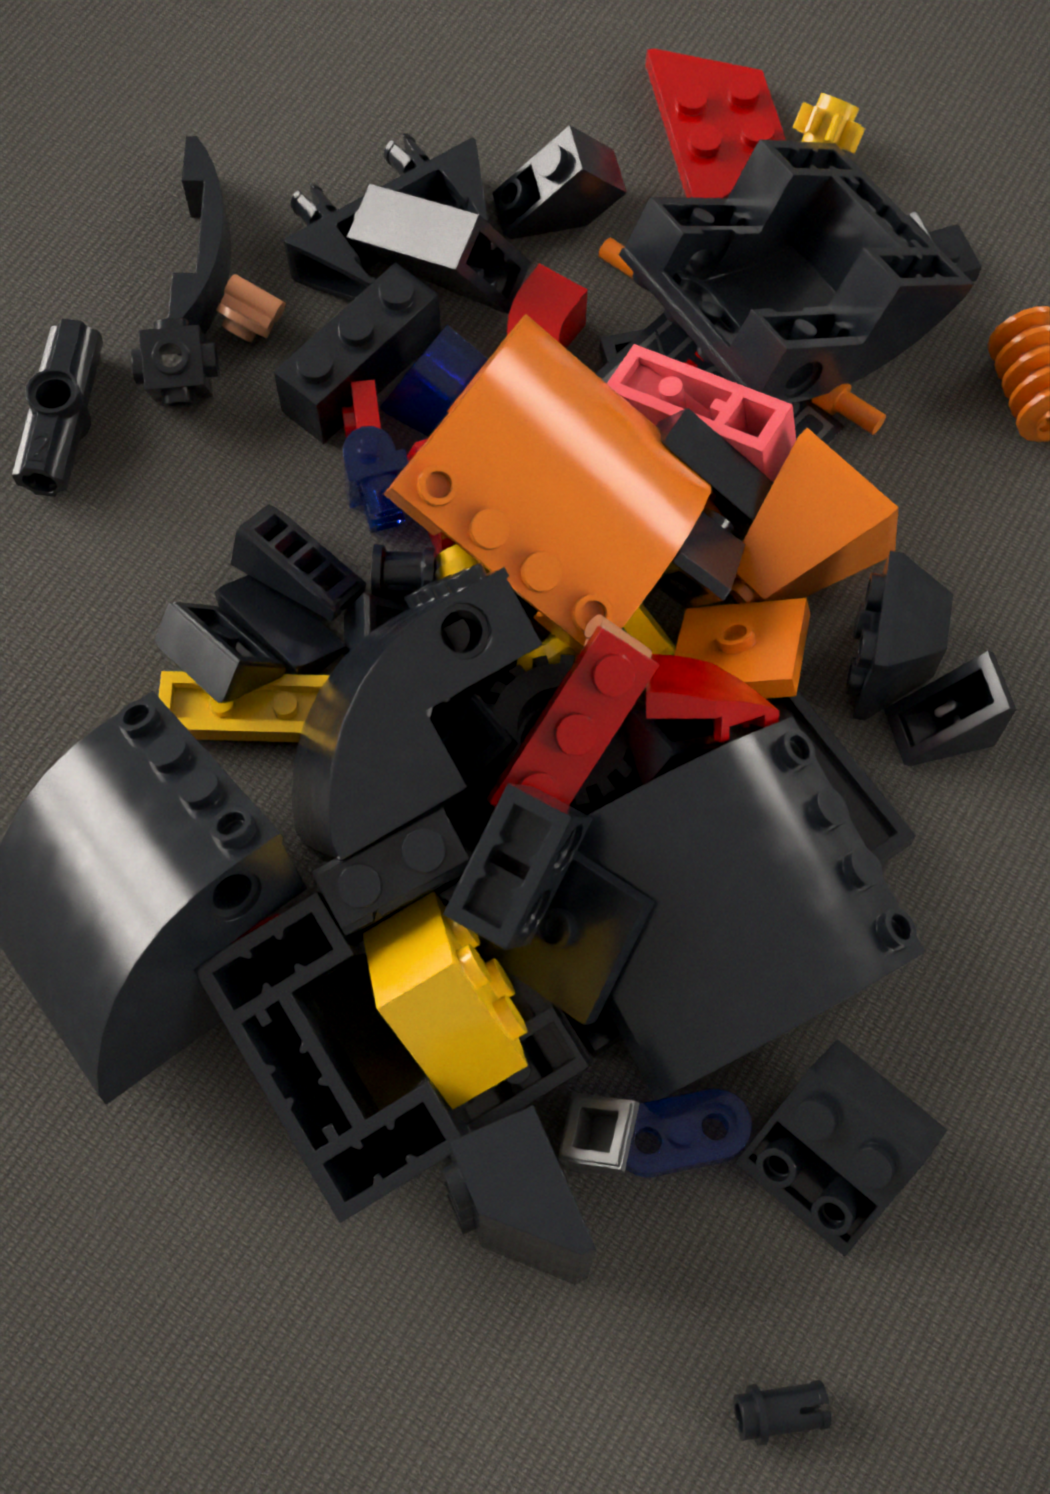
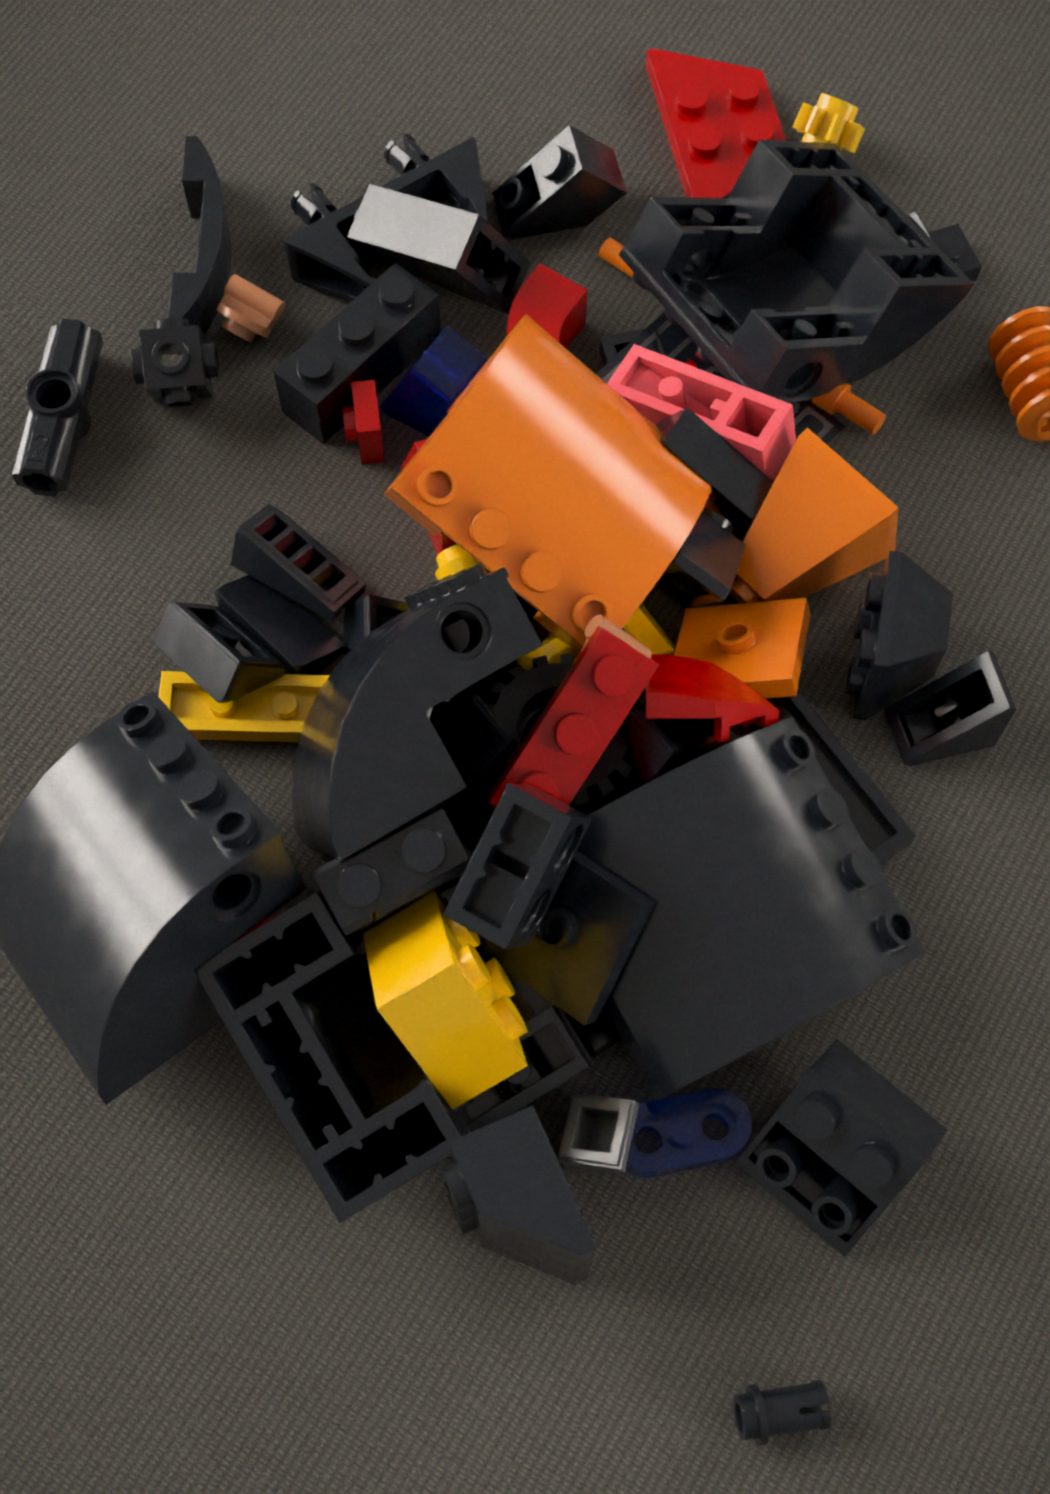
clear blue hips [343,426,409,533] -> none
black bush [371,544,437,597] -> none

